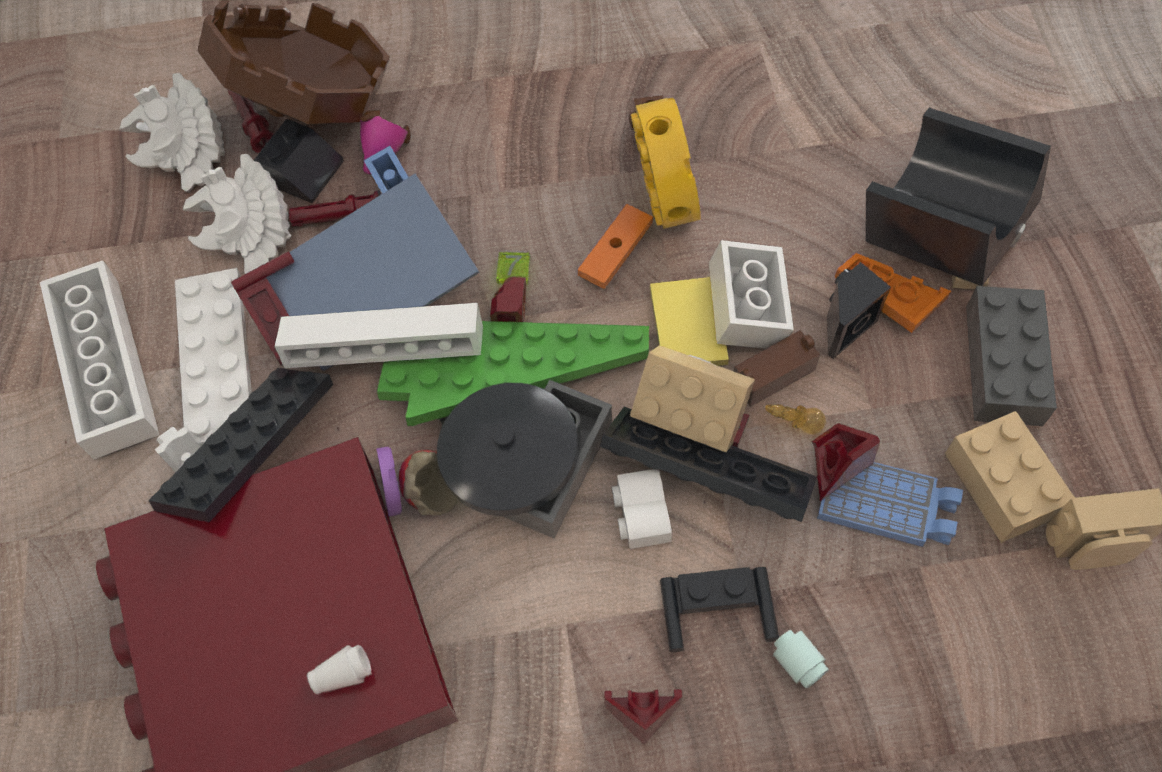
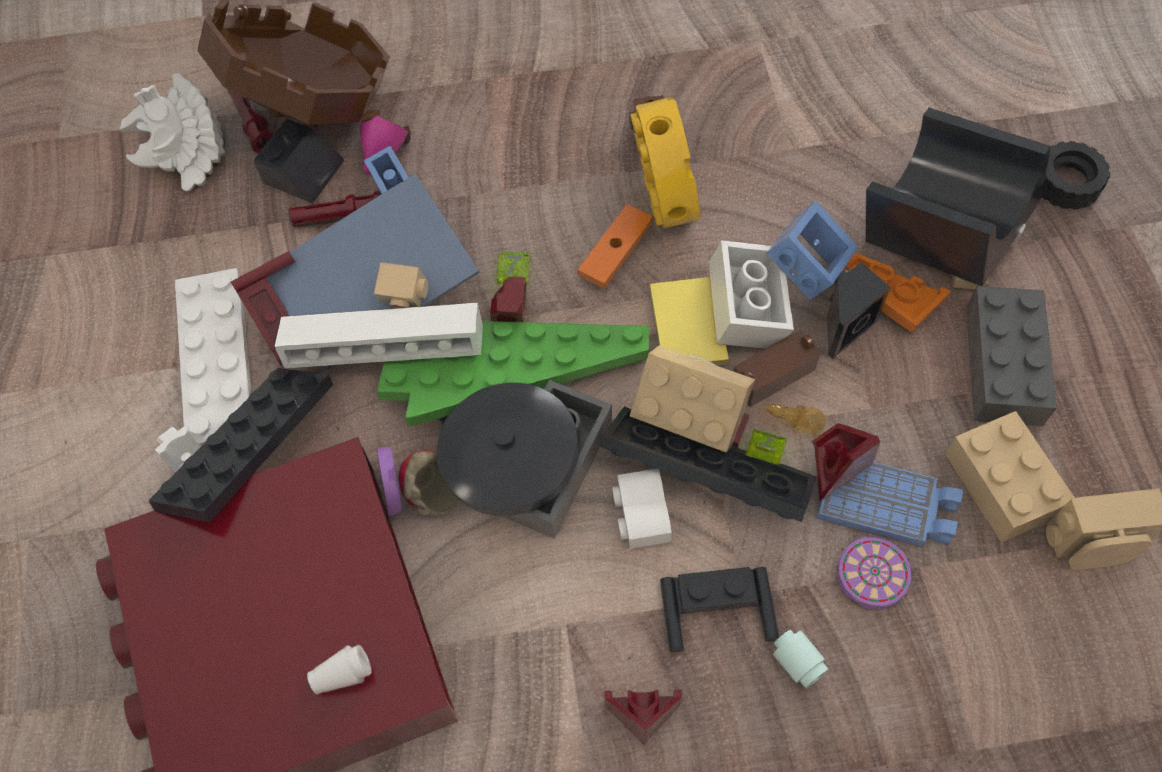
white brick [40,260,159,459] -> none
white piece [183,154,291,274] -> none
none -> tan brick [374,262,428,309]
none -> clear neon green tile [746,429,787,464]
none -> medium blue window [766,200,858,300]
none -> medium lavender tile [837,537,912,610]
none -> black tyre [1041,141,1111,210]

